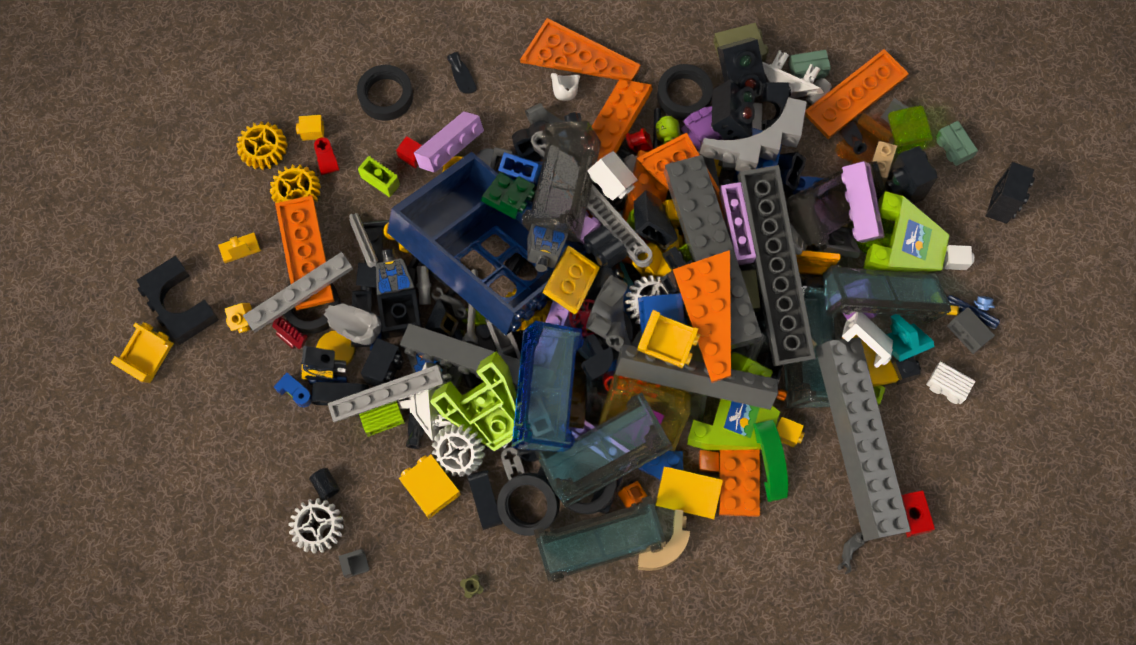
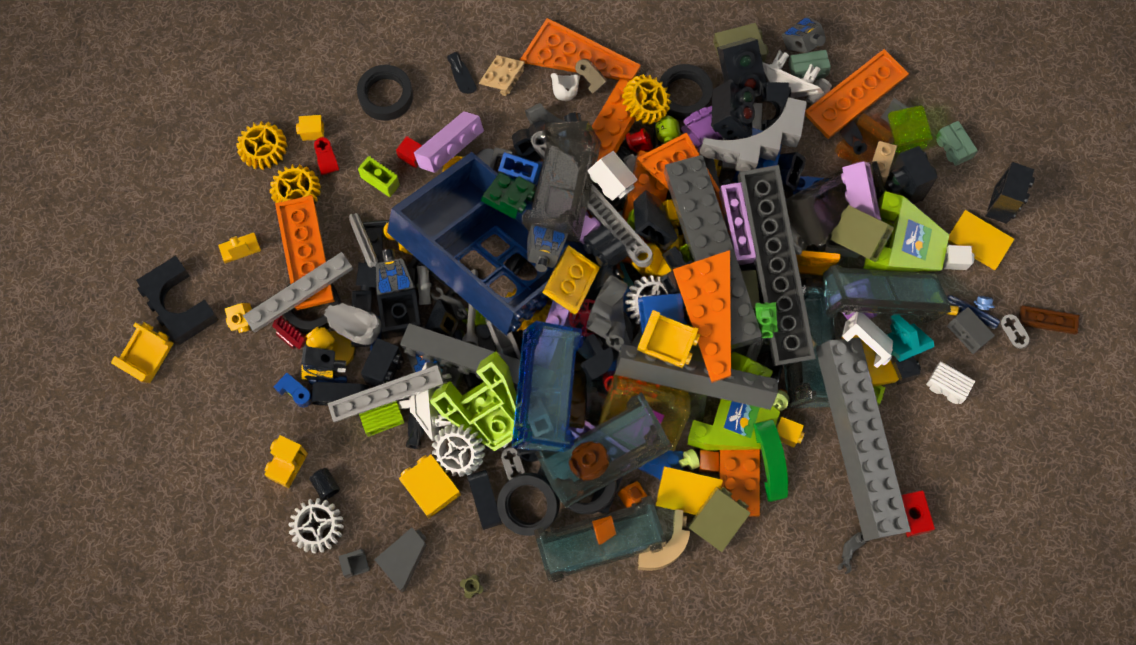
none -> yellow brick [264,435,308,488]
none -> yellow head [306,326,335,350]
none -> dark grey slope [374,528,427,593]
none -> tan hinge [479,55,525,96]
none -> reddish brown tile [569,441,610,480]
none -> dark tan leg [575,59,608,94]
none -> orange slope [592,516,616,545]
none -> yellow gear [622,74,671,124]
none -> yellowish green tile [679,449,700,470]
none -> olive brick [688,487,750,552]
none -> bright green hips [755,302,778,338]
none -> yellowish green tile [772,390,789,411]
none -> dark grey torso [782,16,826,53]
none -> olive brick [830,205,894,262]
none -> yellow tile [948,210,1014,270]
none -> light grey beam [1001,314,1030,349]
none -> reddish brown tile [1019,305,1079,335]

